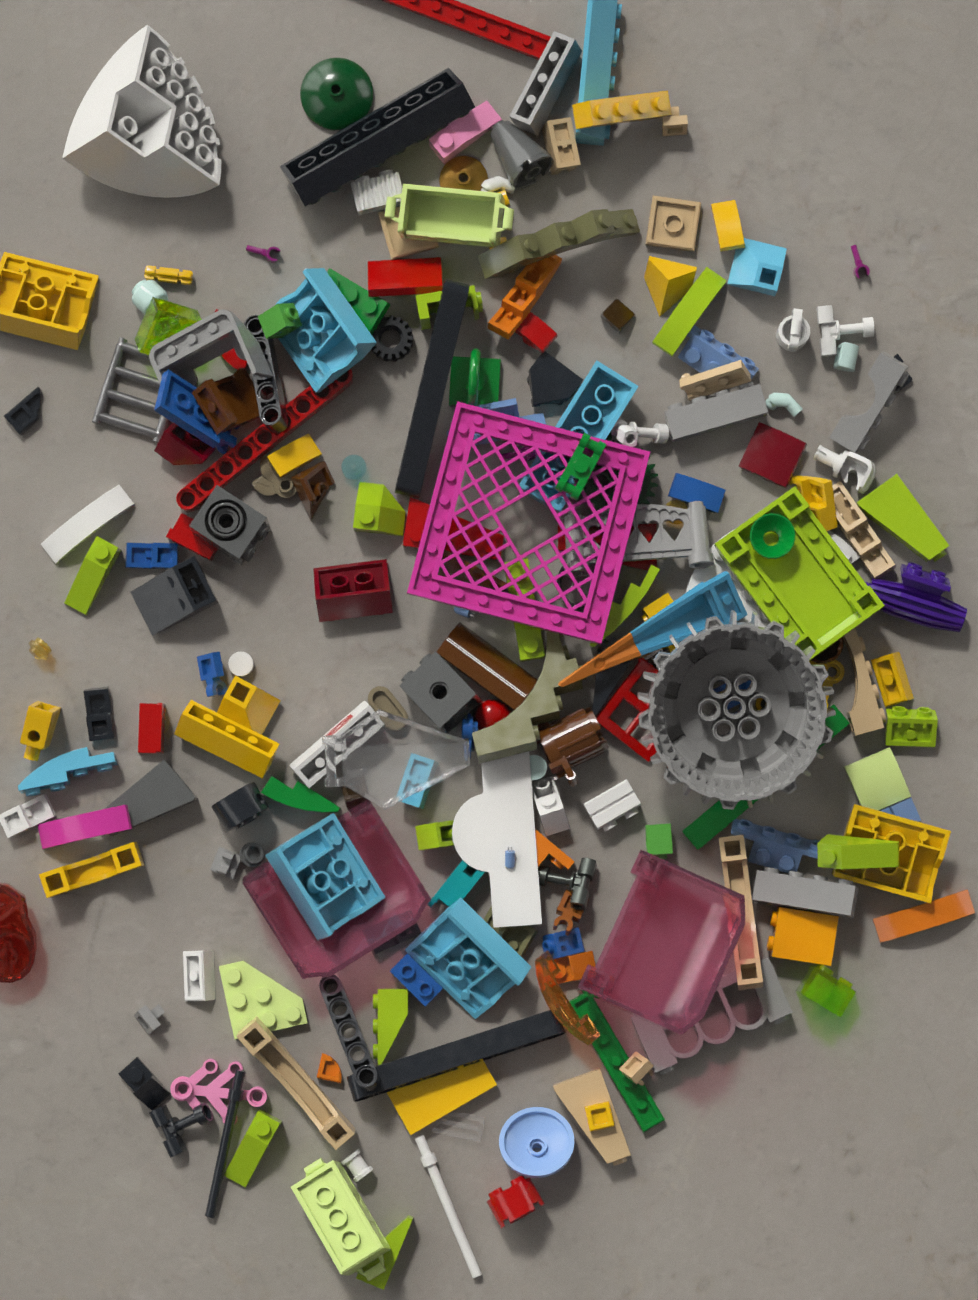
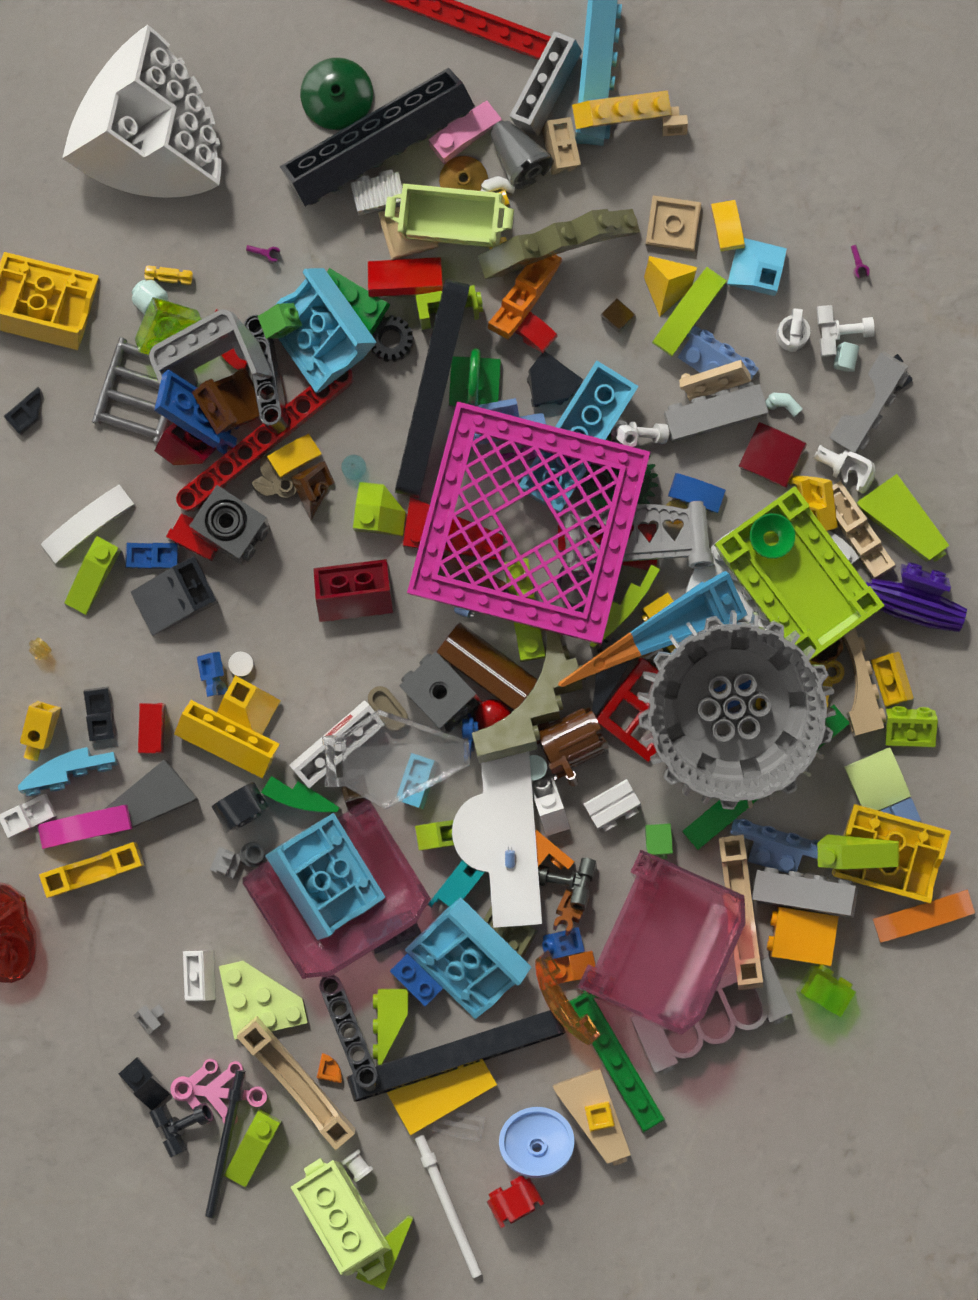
green plate [555,433,607,501] -> none
tan tile [619,1052,653,1086] -> none

